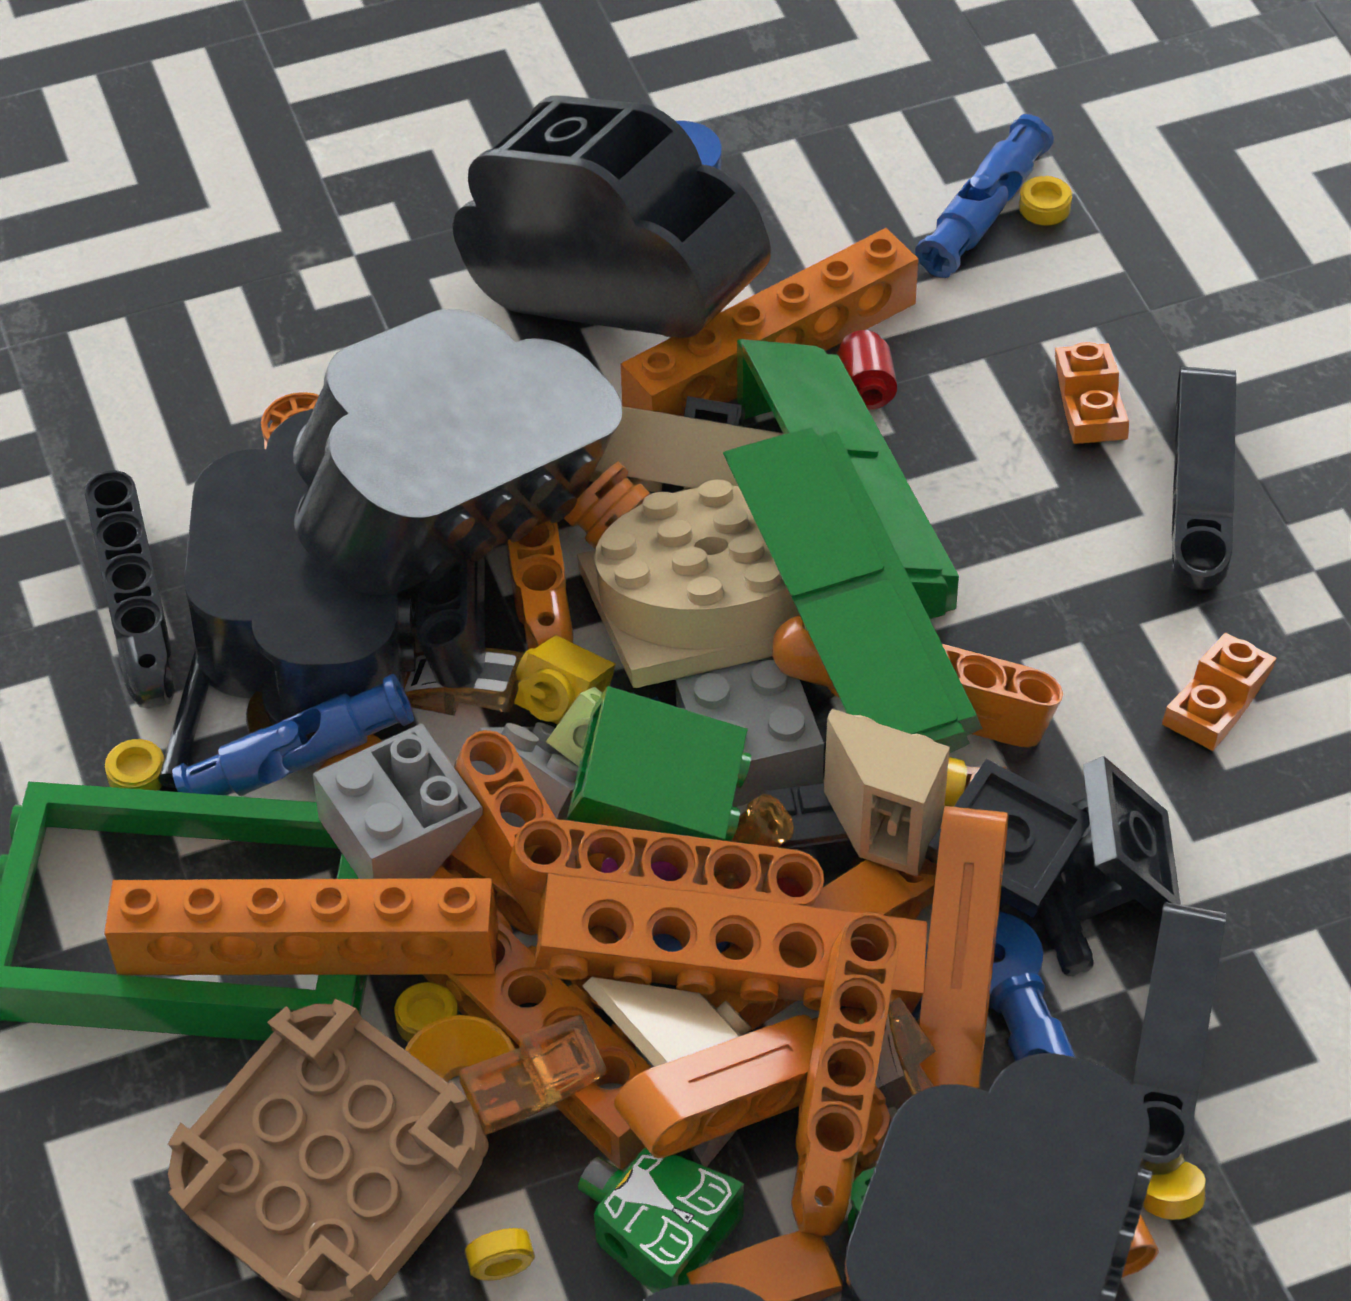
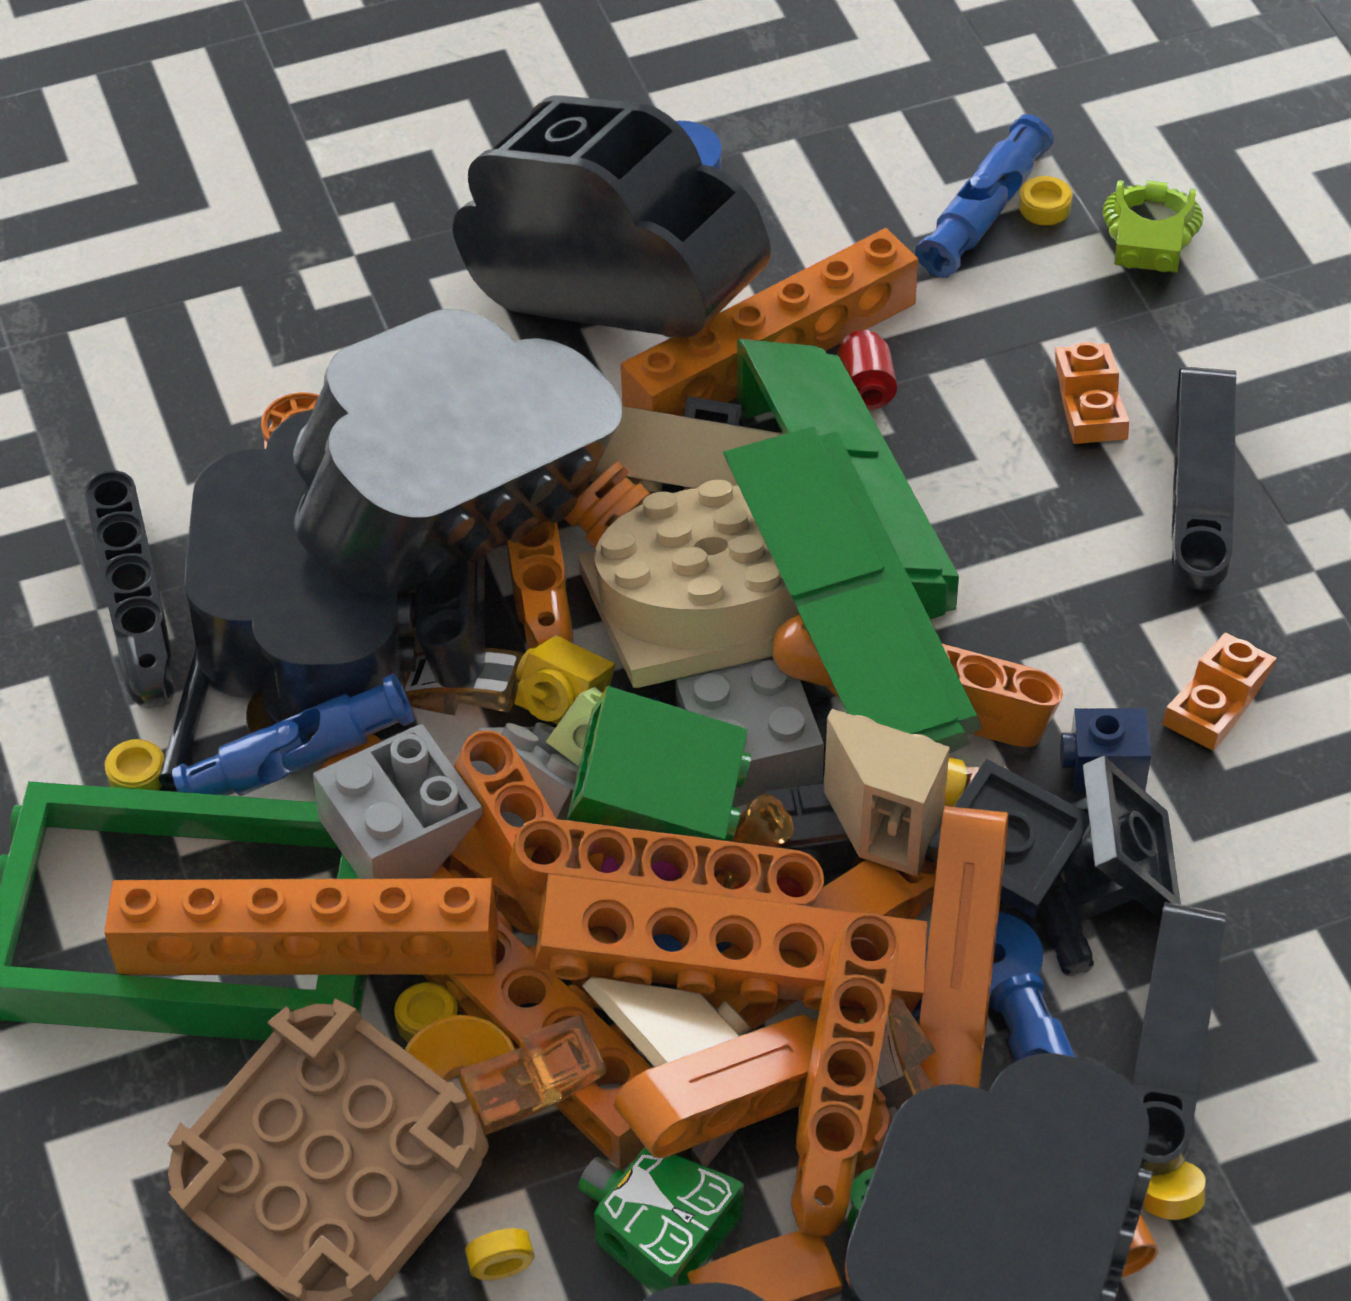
none -> dark blue brick [1060,708,1151,792]
none -> lime piece [1102,180,1204,272]

